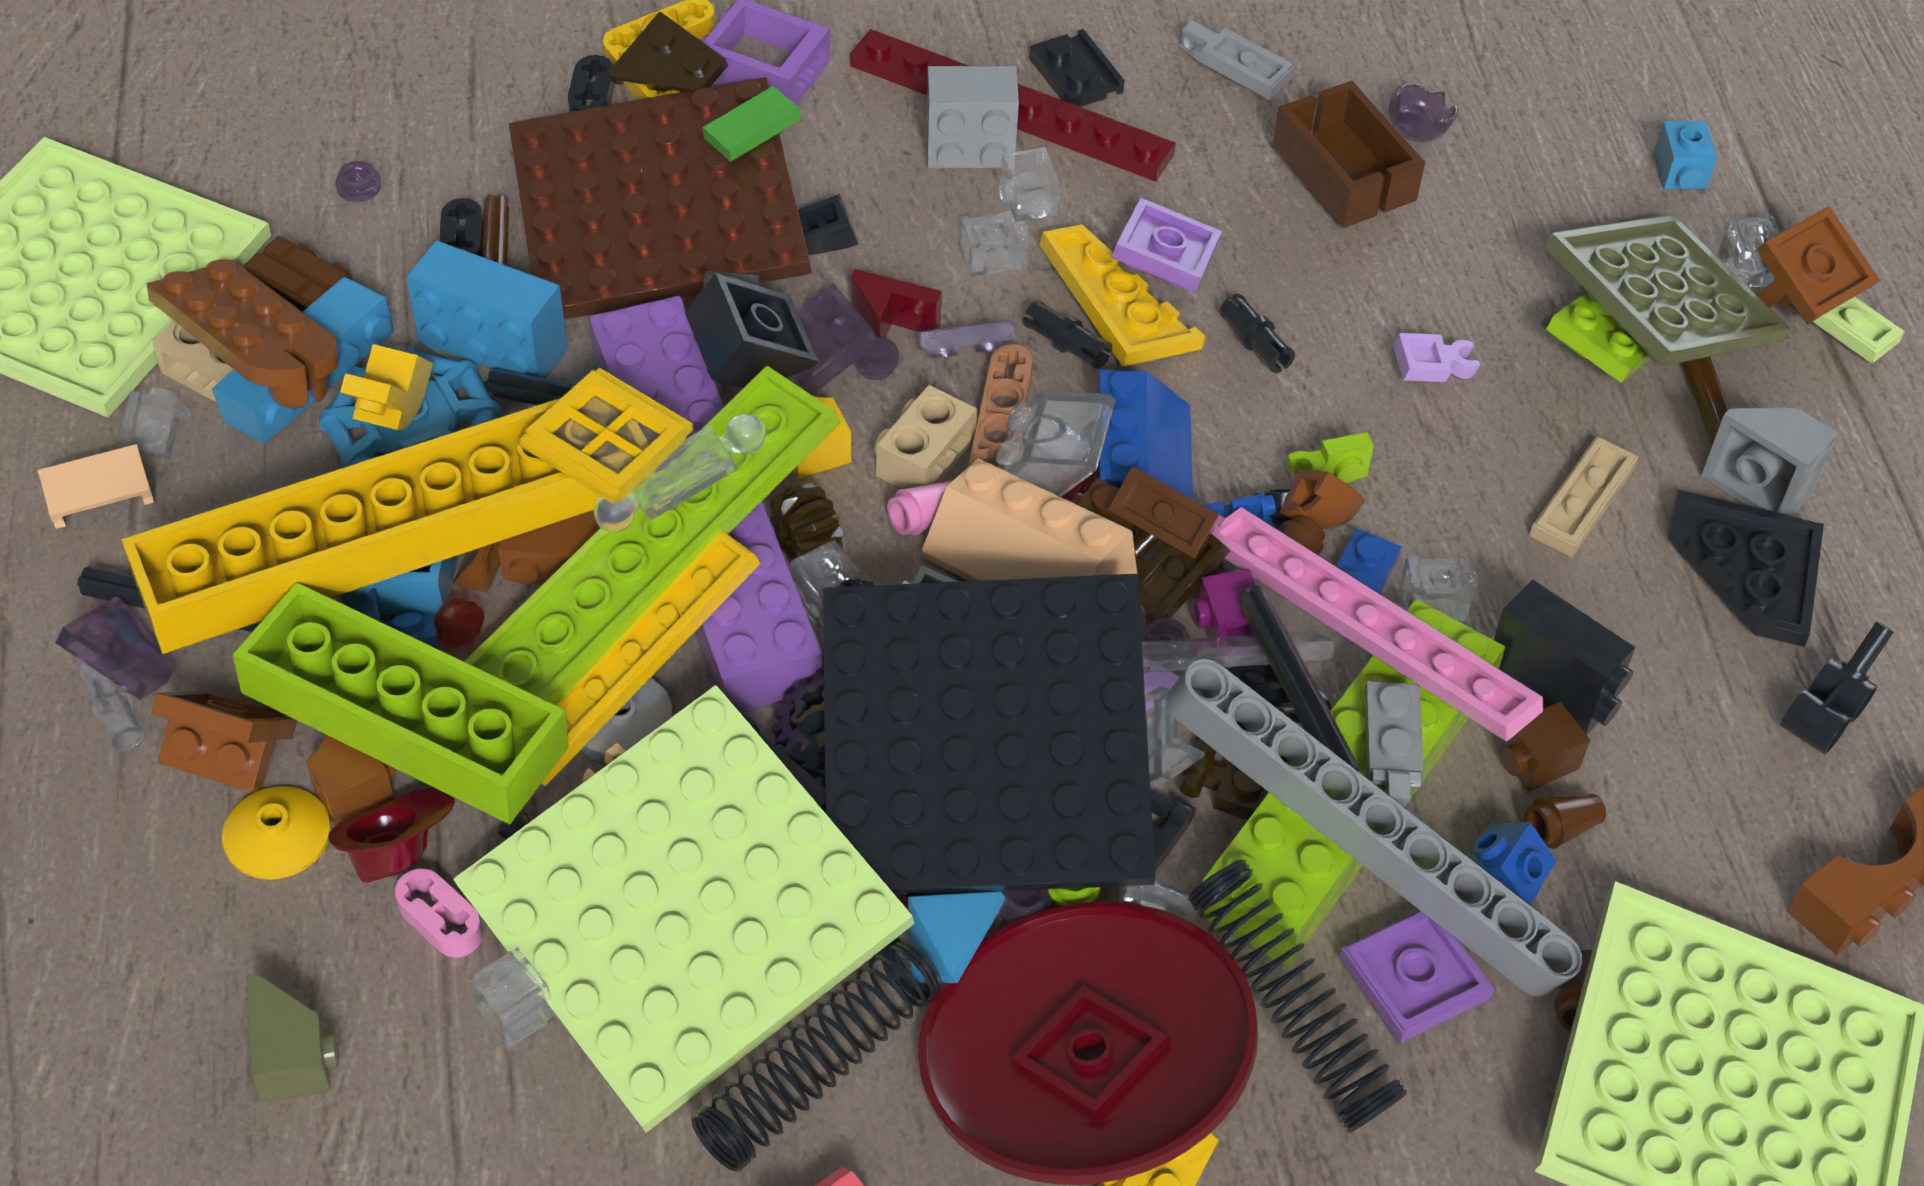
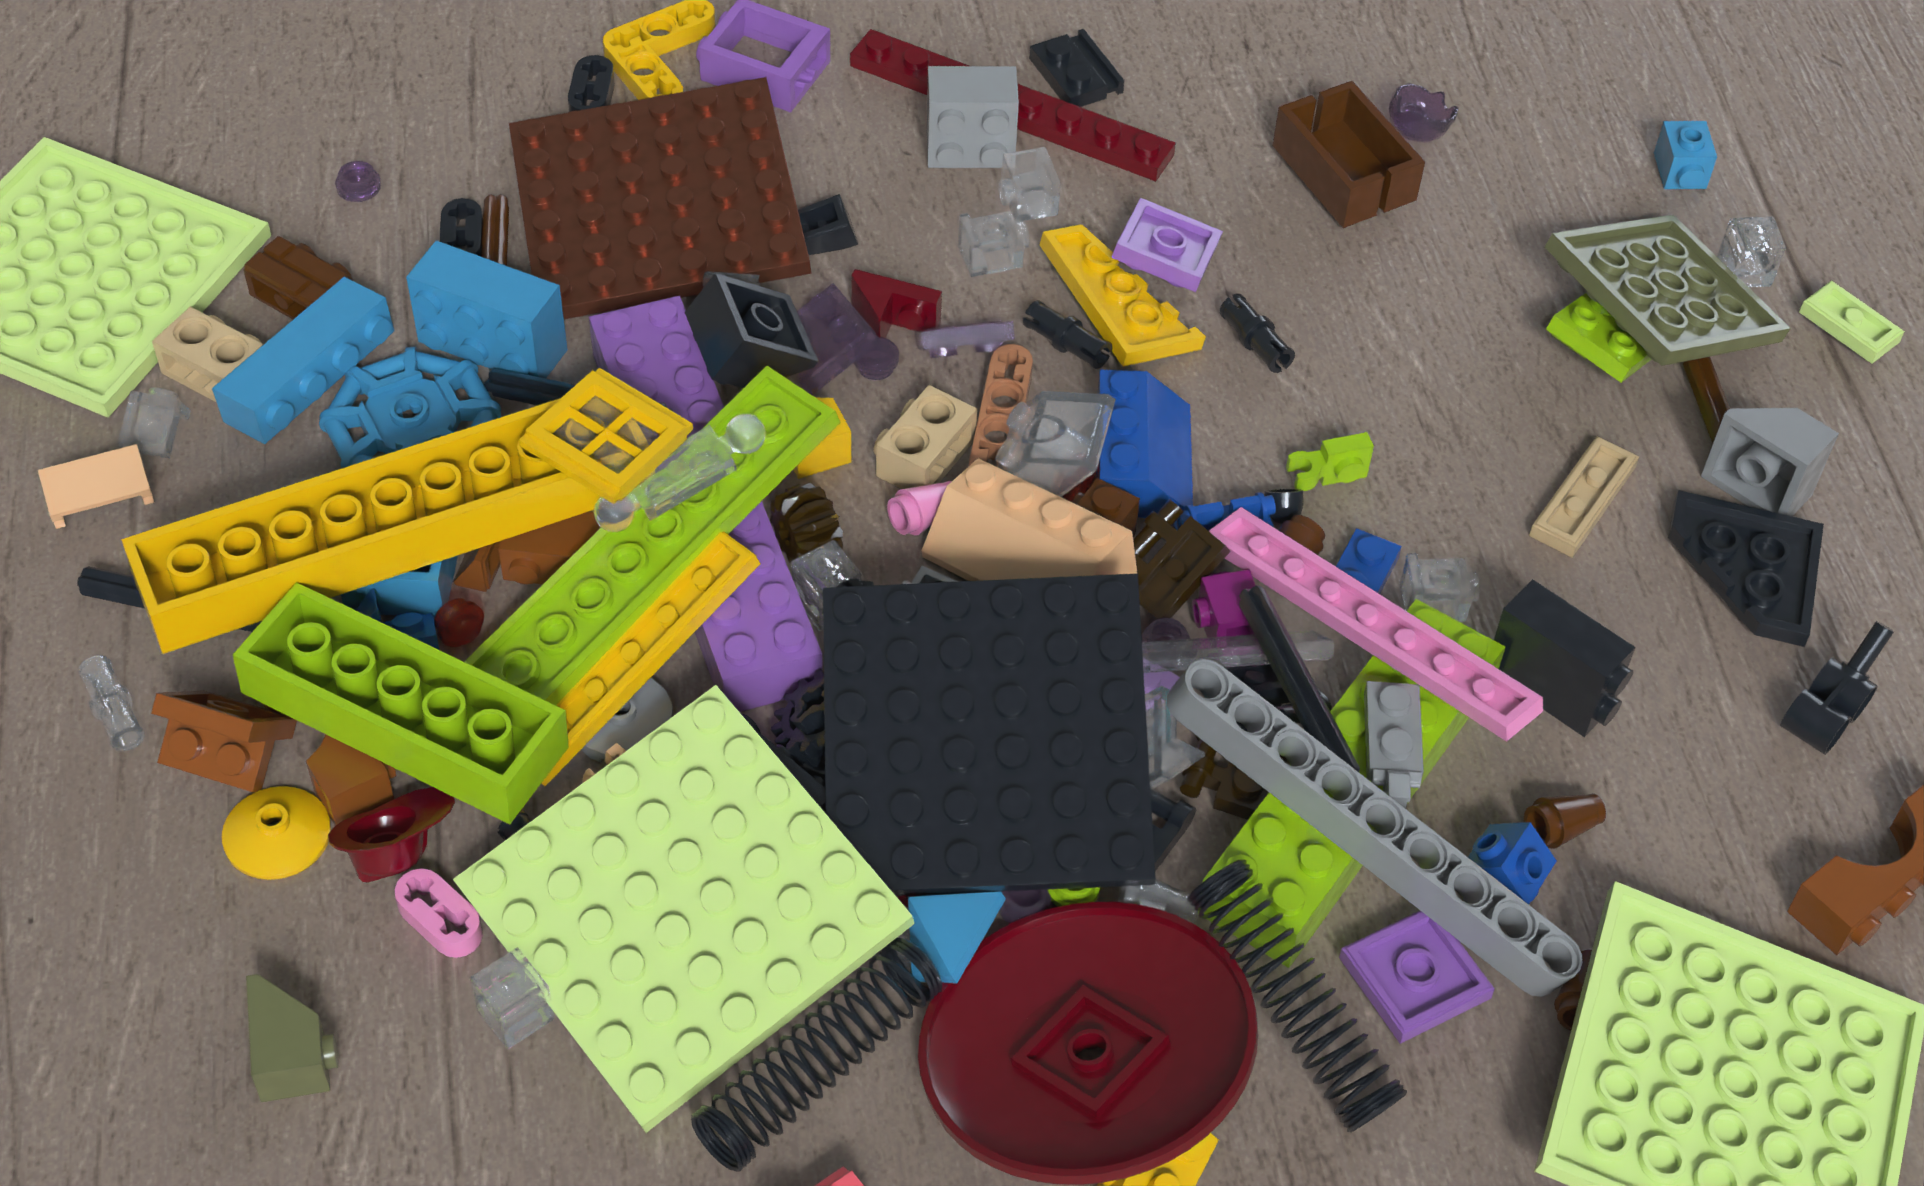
clear purple wing [55,596,175,700] -> none
dark orange plate [146,259,339,408] -> none
yellow brick [340,344,433,431] -> none
dark brown wing [607,11,728,93] -> none
bright green tile [702,86,801,162] -> none
reddish brown panel [1108,466,1225,559] -> none
light grey hinge [1180,20,1295,100] -> none
dark orange brick [1280,469,1365,529] -> none
lavender plate [1392,333,1480,382] -> none
reddish brown brick [1499,702,1590,792] -> none
dark orange bracket [1756,206,1880,325] -> none

